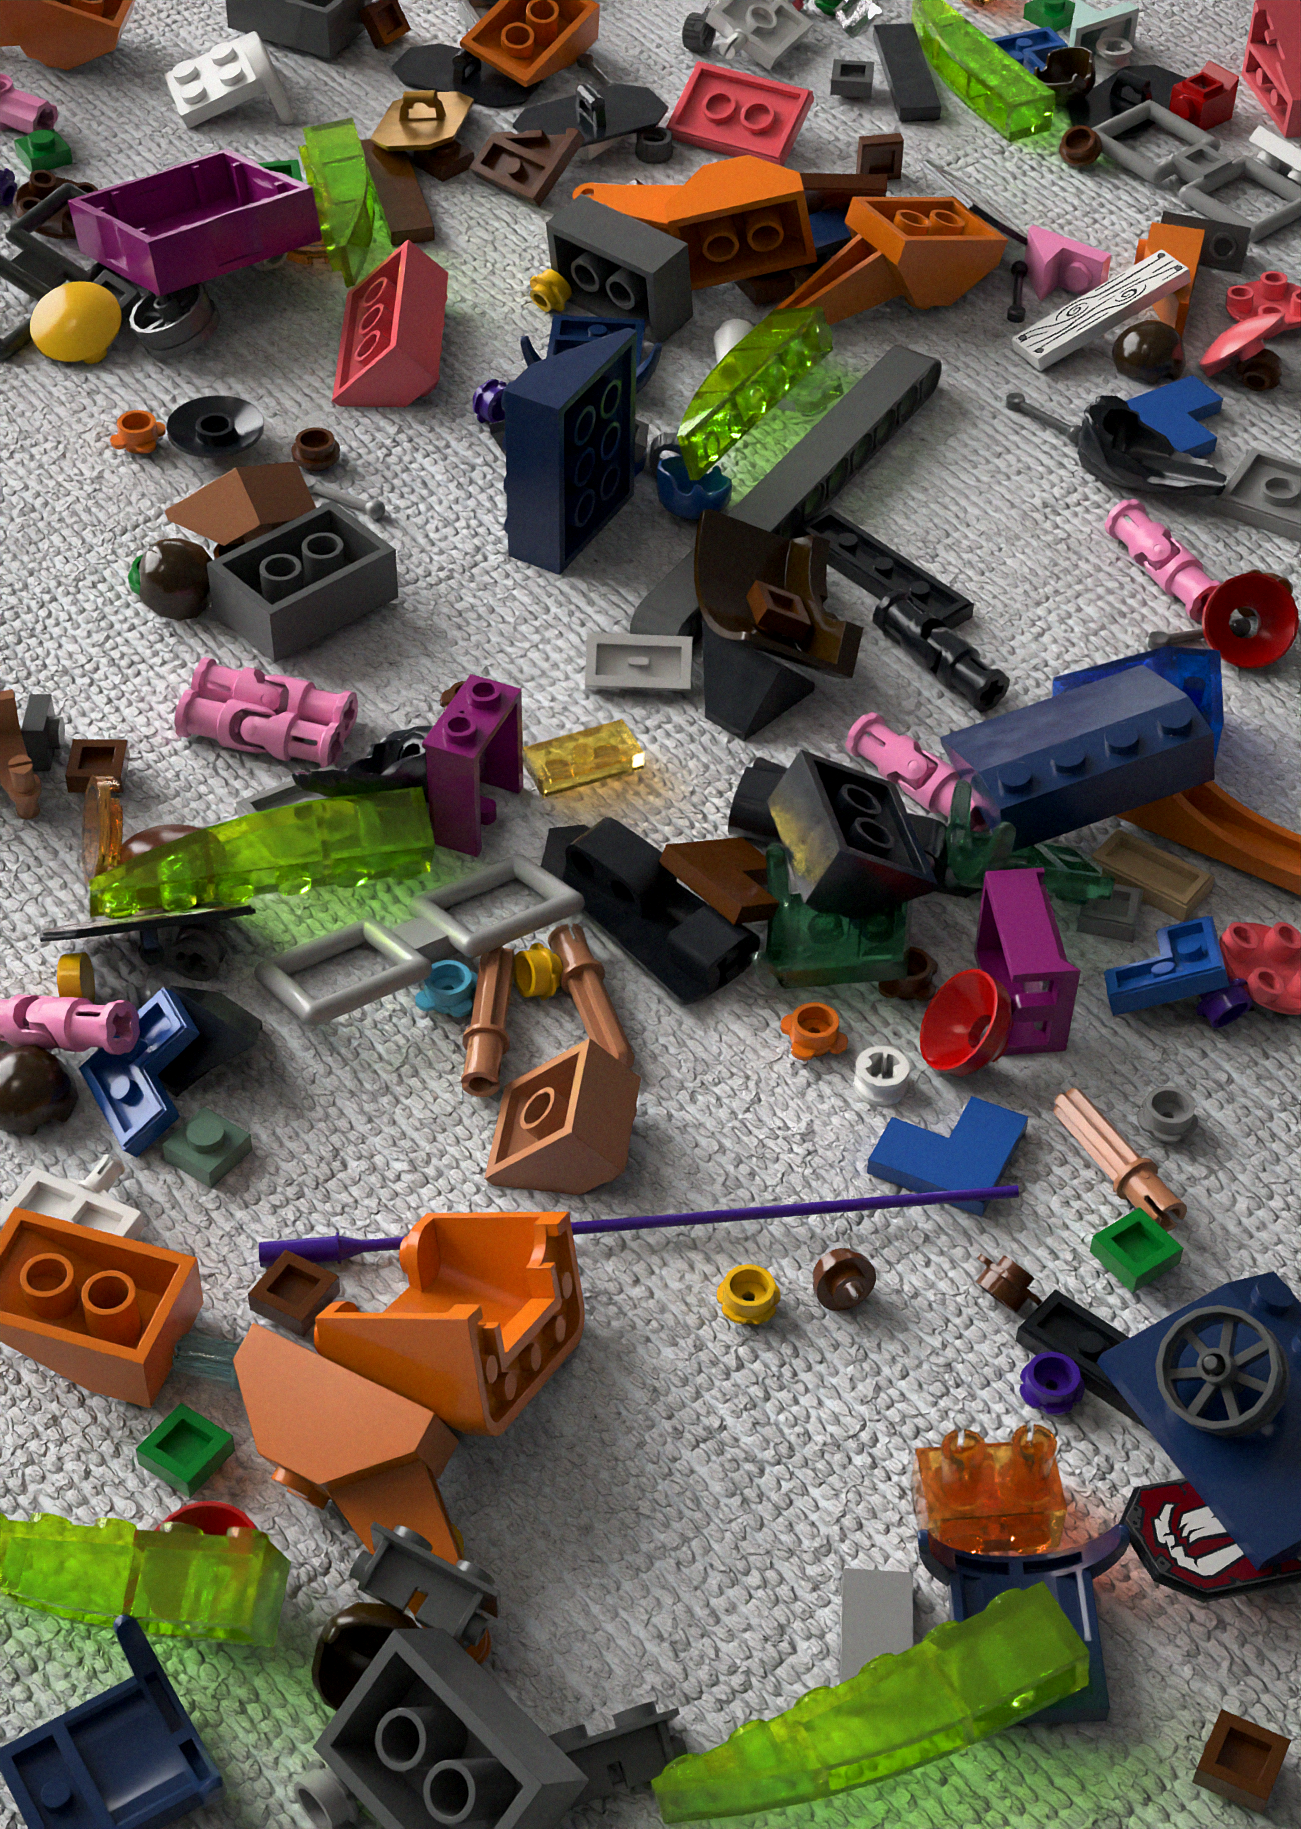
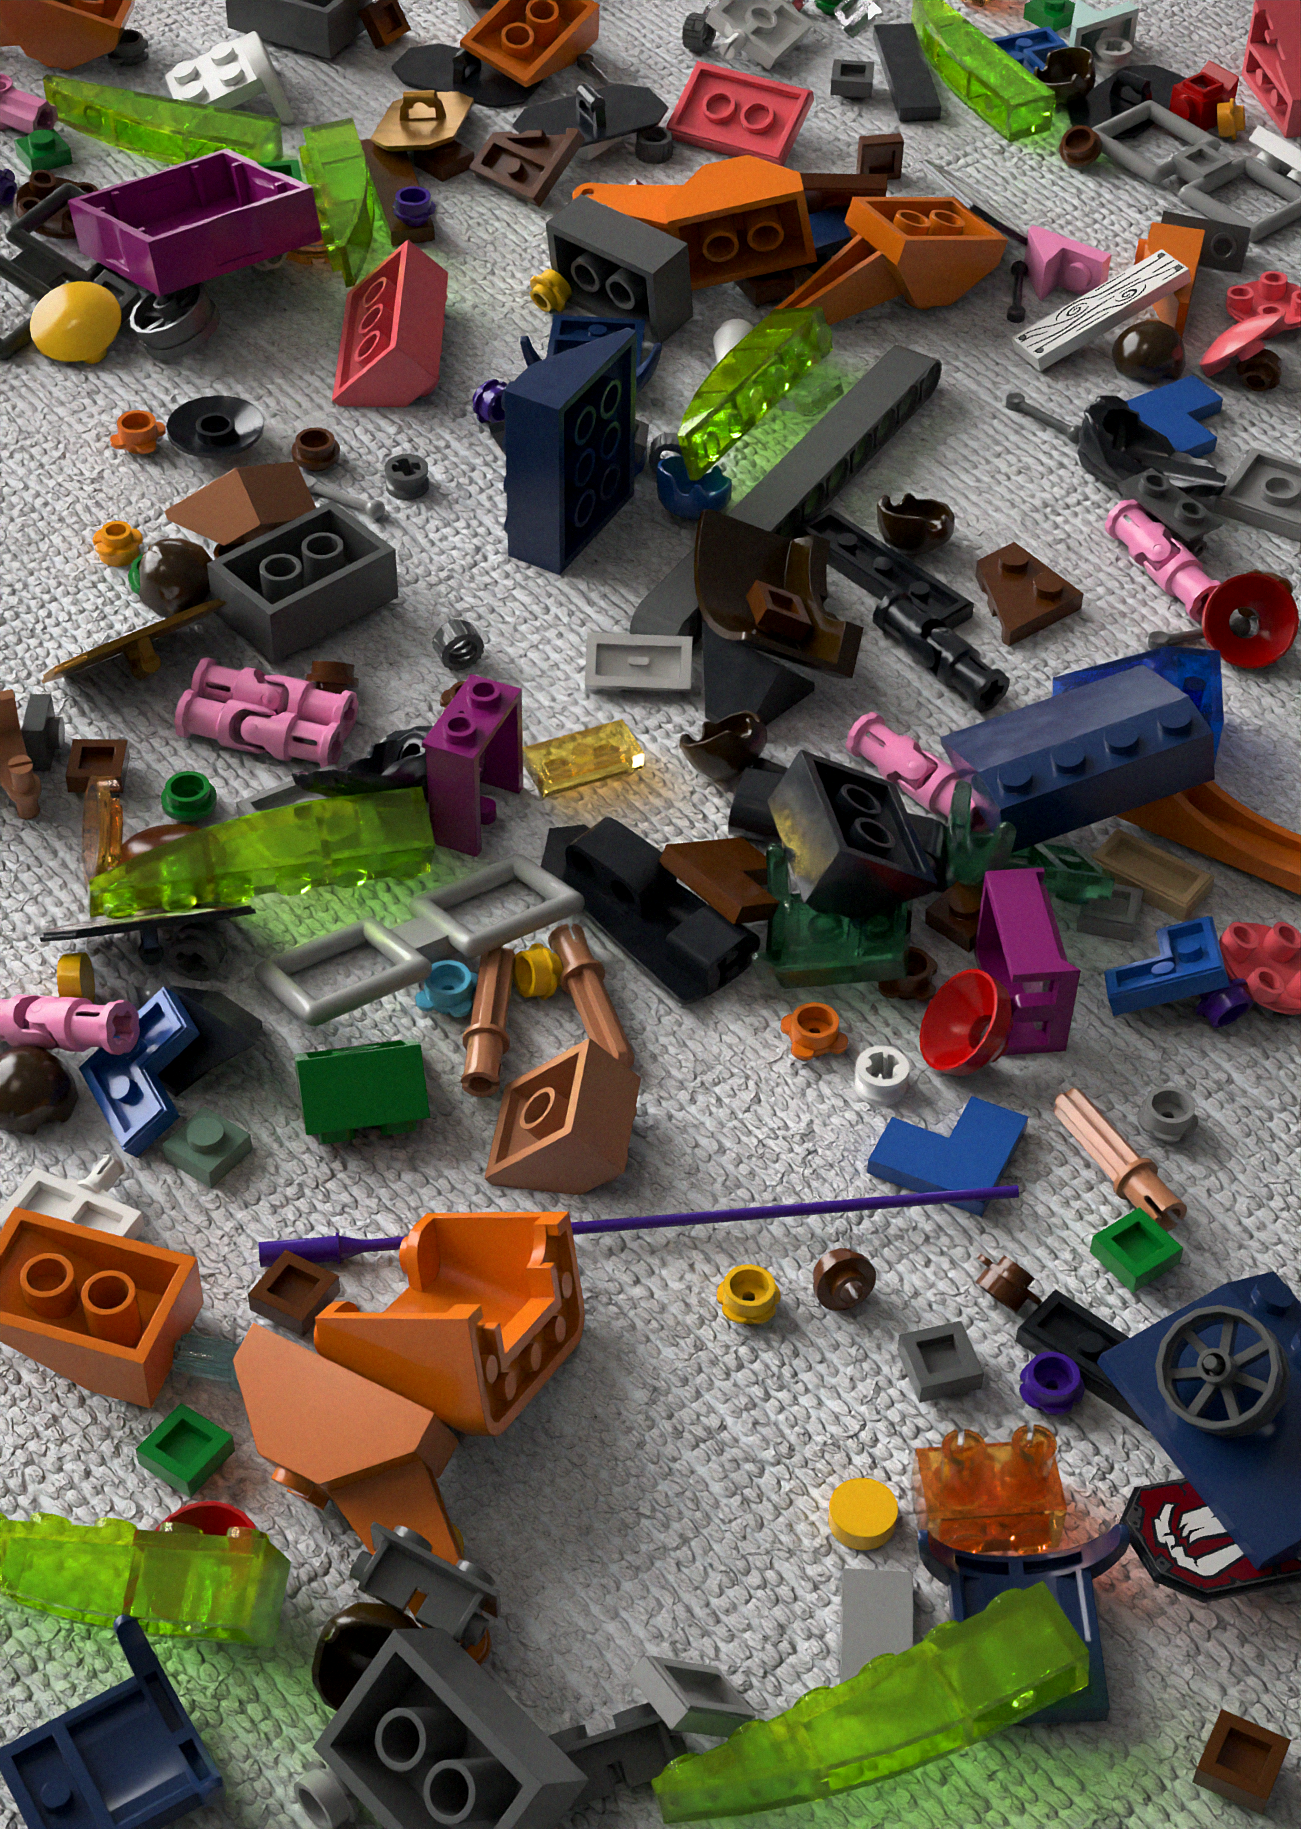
none -> pearl gold shield [41,598,227,684]
none -> clear neon green slope [43,74,283,165]
none -> light orange plate [92,521,143,567]
none -> dark grey plate [107,30,149,66]
none -> green plate [161,771,217,822]
none -> green slope [293,1038,430,1144]
none -> reddish brown plate [305,661,359,694]
none -> dark grey bush [385,454,429,500]
none -> dark purple plate [392,186,436,226]
none -> dark grey axle [432,619,485,671]
none -> light grey tile [628,1655,758,1739]
none -> dark brown hair [679,710,767,780]
none -> yellow tile [828,1478,898,1550]
none -> dark brown hair [877,493,955,555]
none -> dark grey plate [897,1321,984,1403]
none -> reddish brown plate [925,876,983,953]
none -> reddish brown wing [975,542,1084,647]
none -> dark grey hinge [1117,468,1223,558]
none -> light orange plate [1217,98,1246,140]

